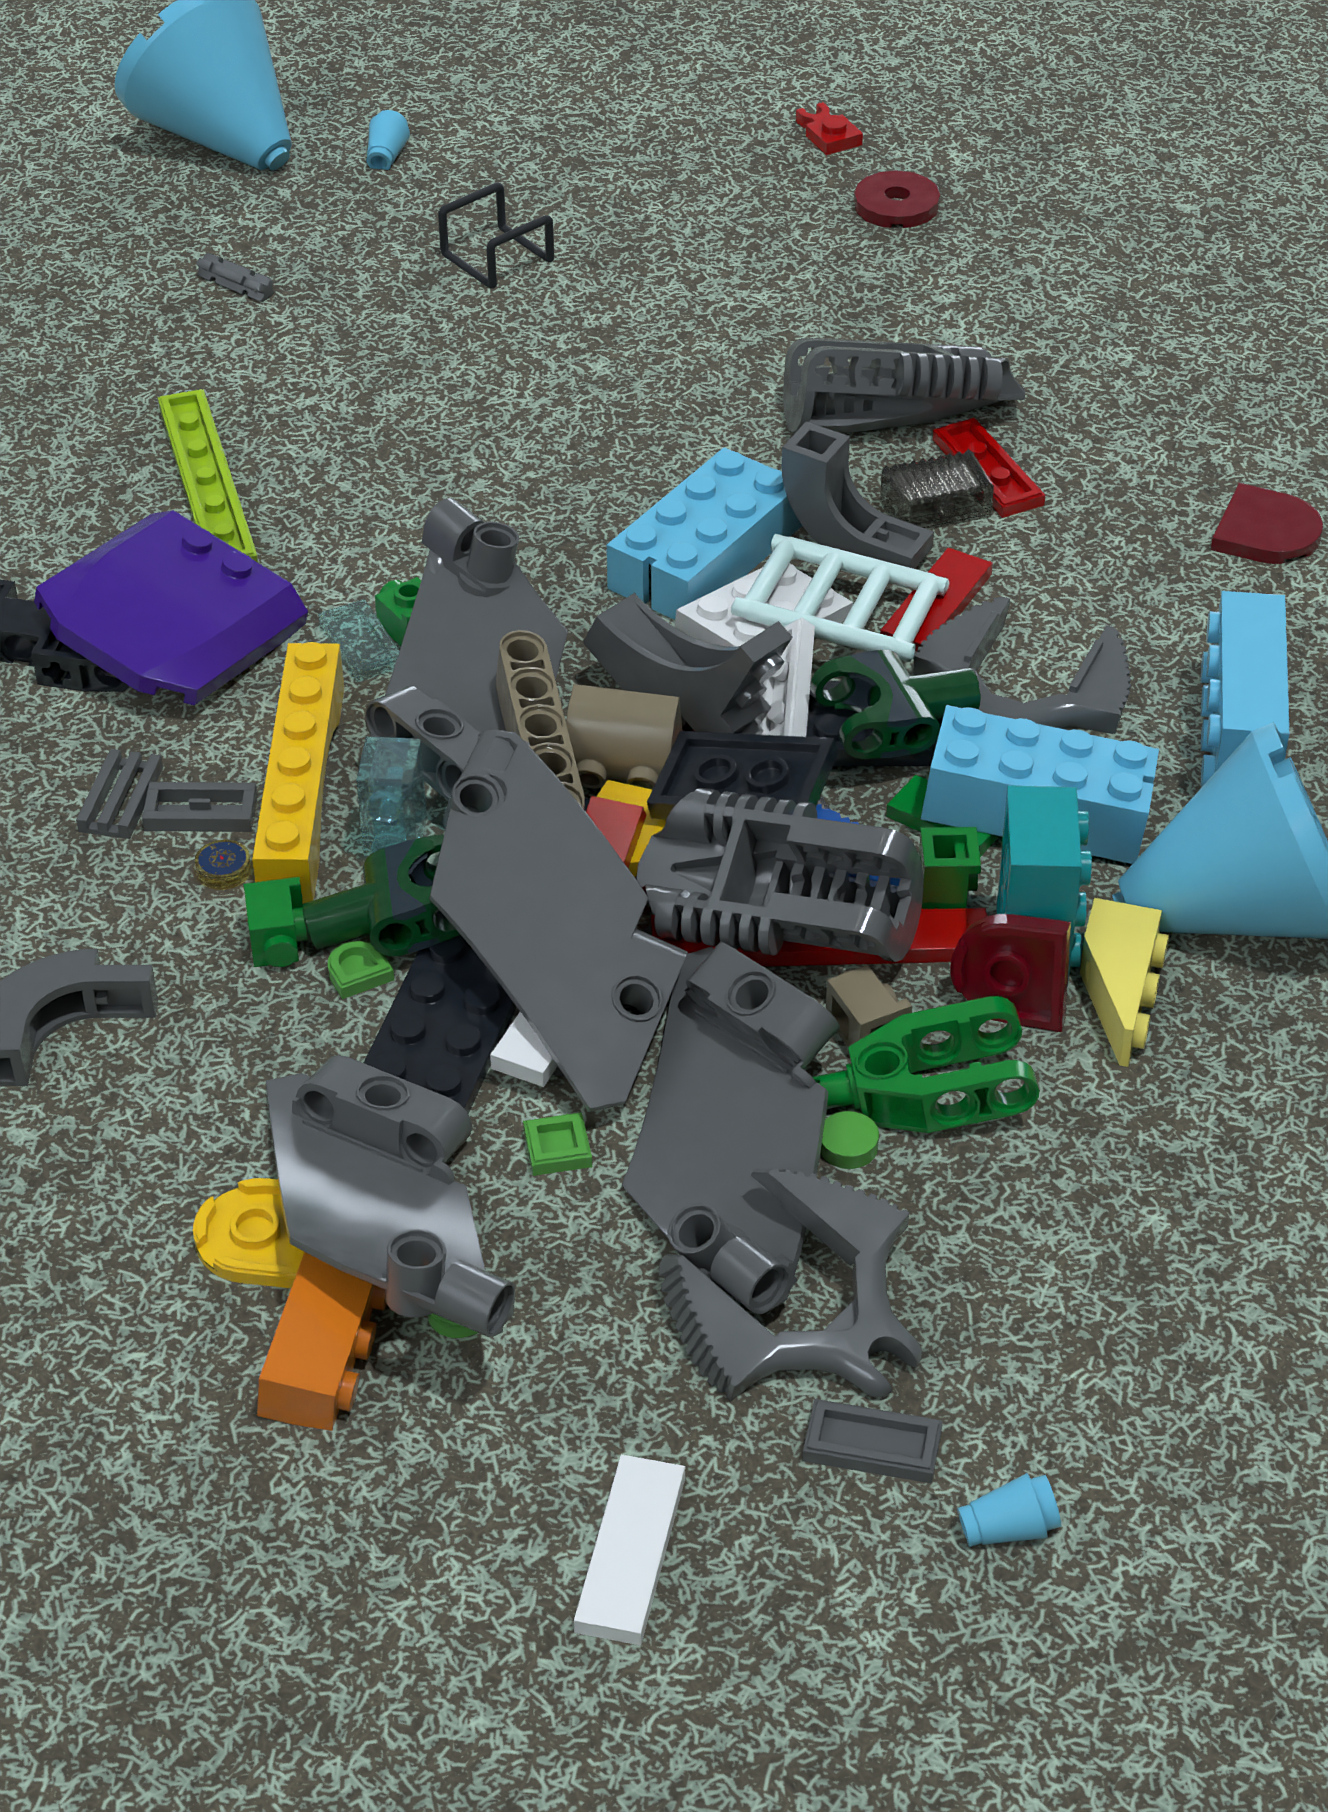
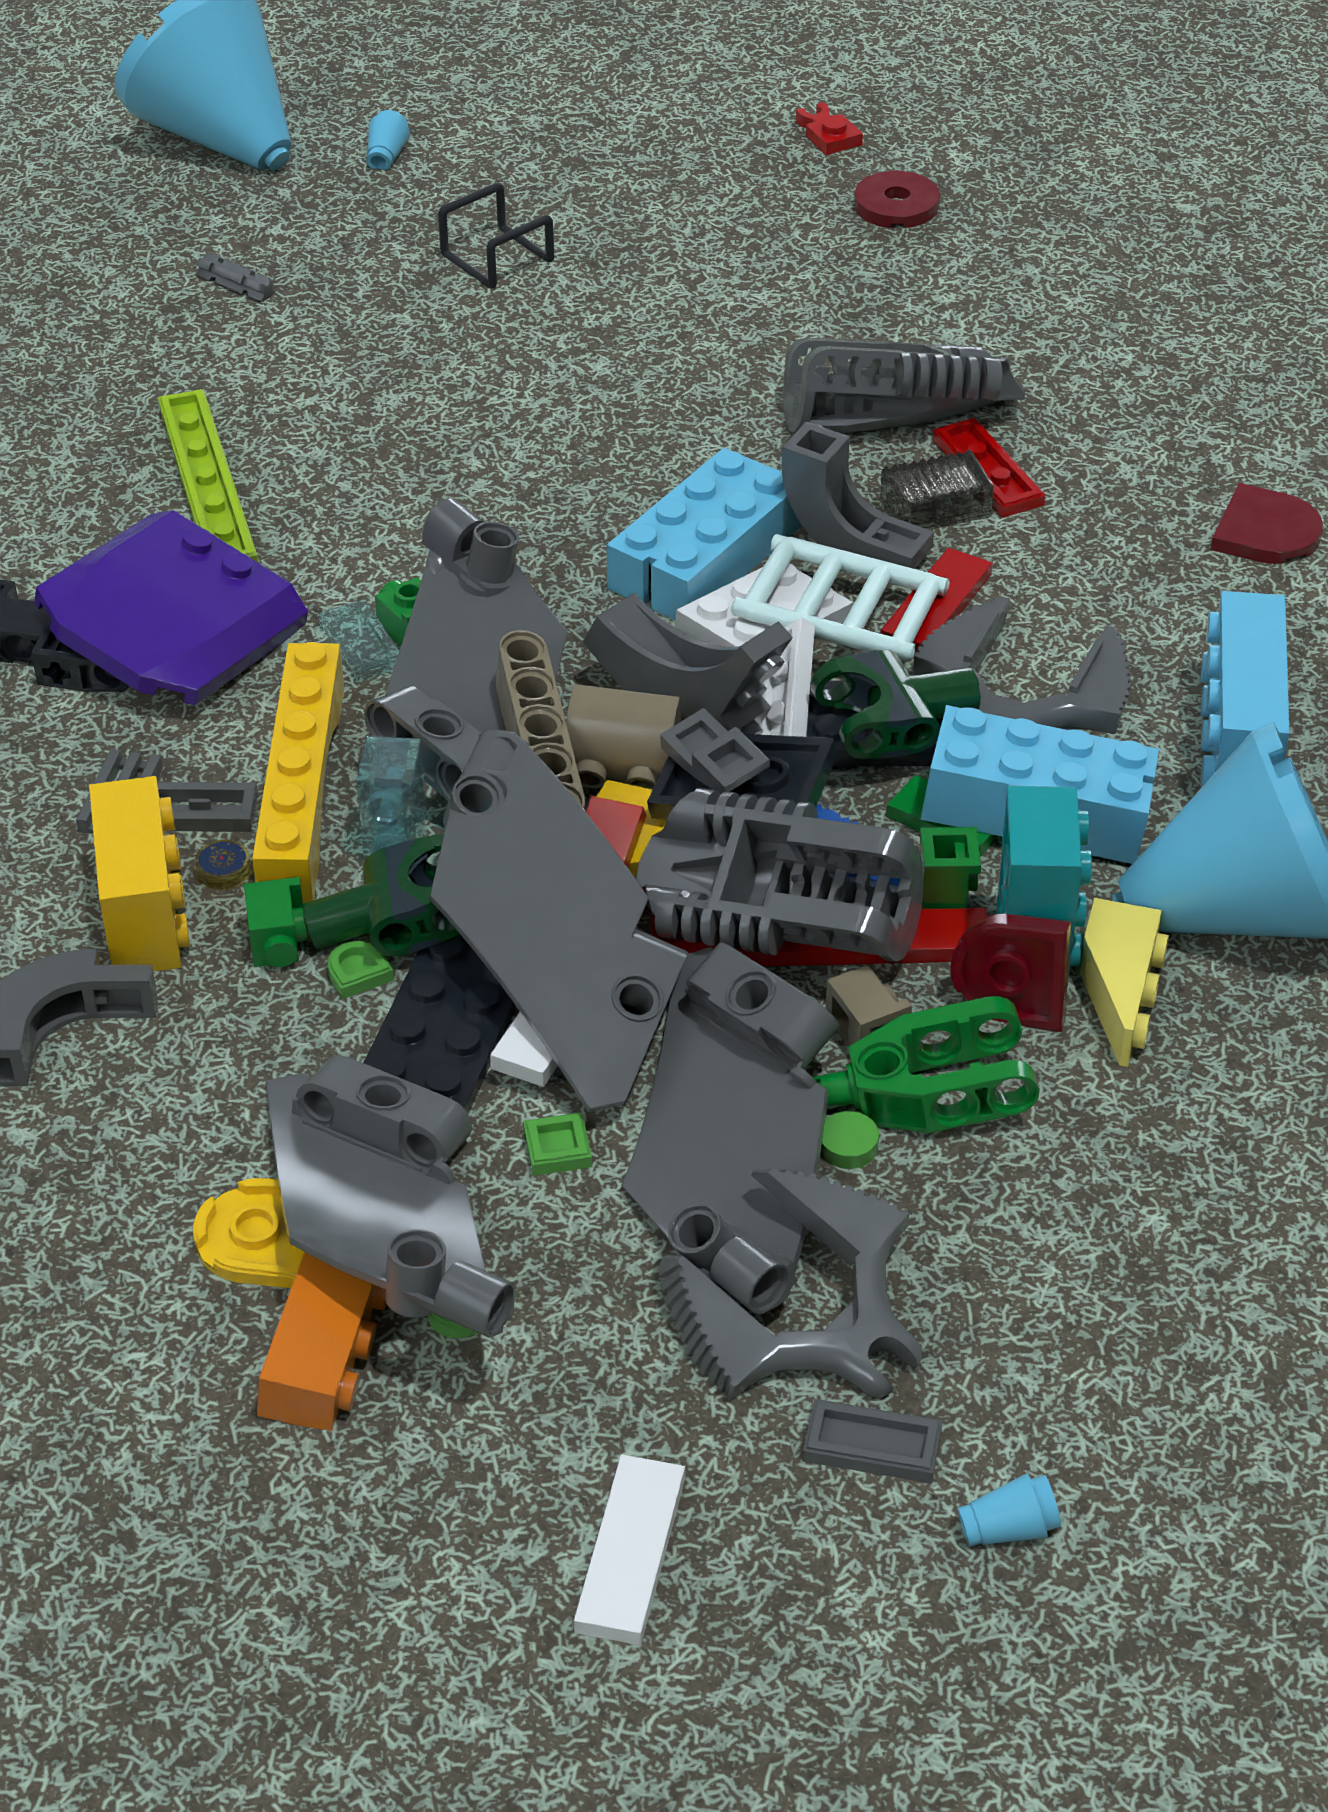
none -> yellow brick [89,776,190,972]
none -> dark grey slope [660,708,770,793]

